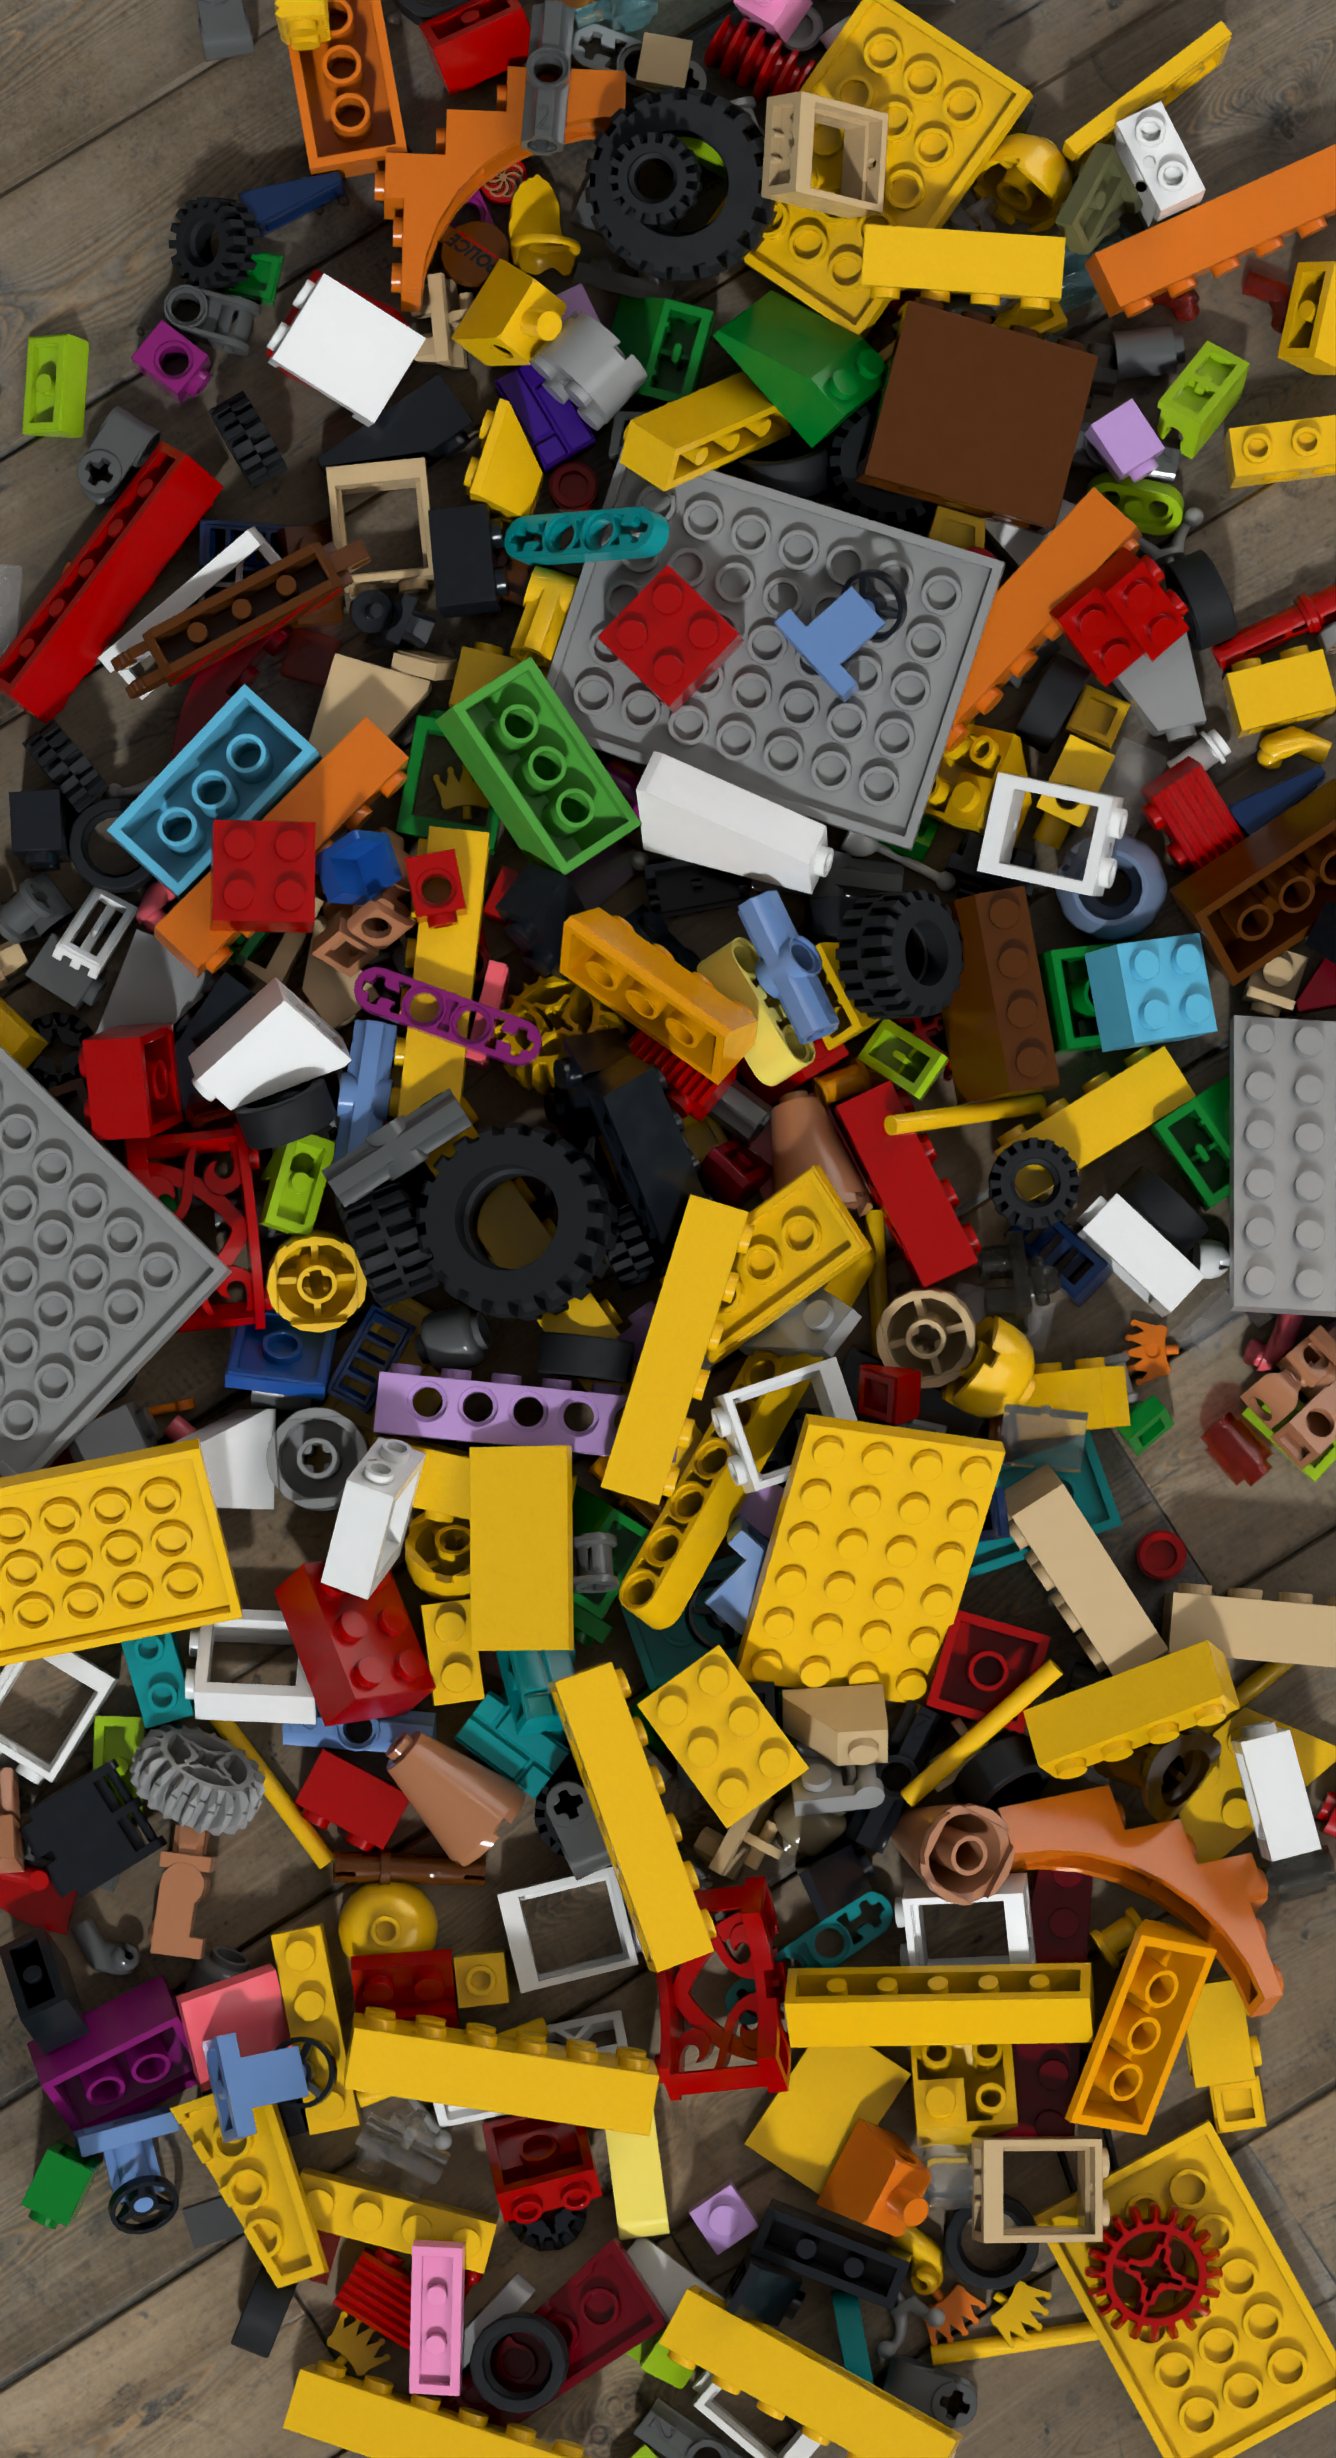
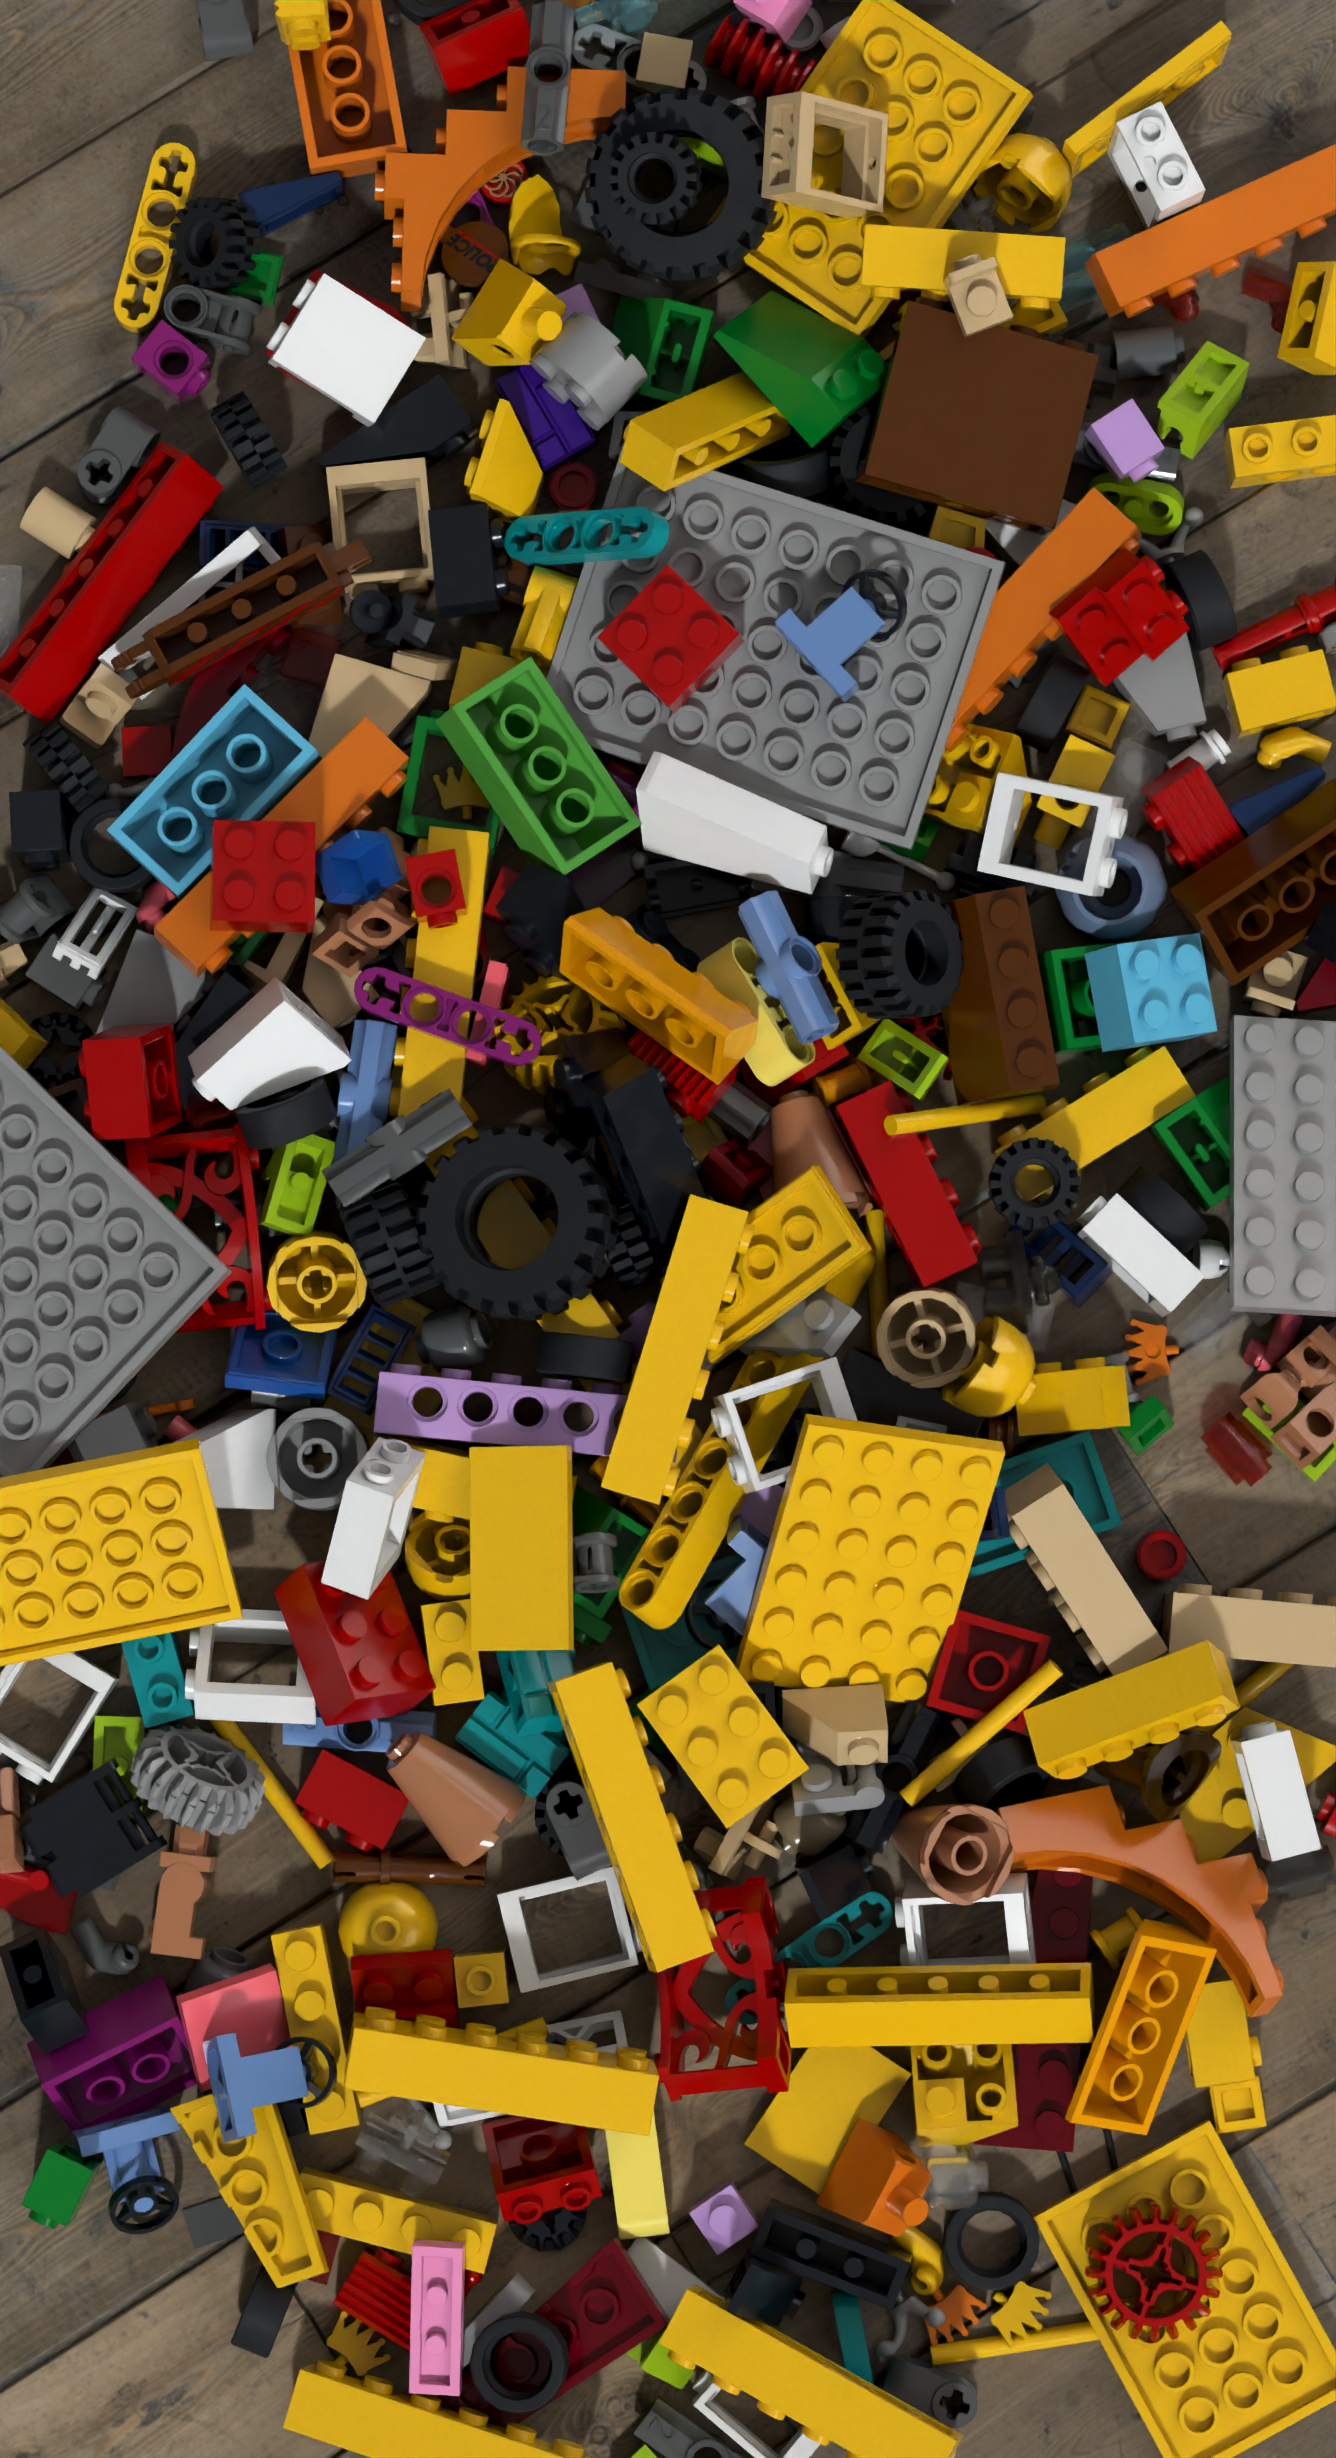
lime slope [22,334,89,438] -> none
red slope [857,1364,922,1425] -> none
tan window [972,2136,1110,2243] -> none
clear piece [1001,1404,1088,1473] -> none
olive wing [1055,142,1143,255] -> none
none -> tan brick [20,487,97,560]
none -> tan bracket [60,663,138,749]
none -> yellow beam [114,143,197,333]
none -> red tile [121,725,173,779]
none -> tan bracket [943,253,1013,337]

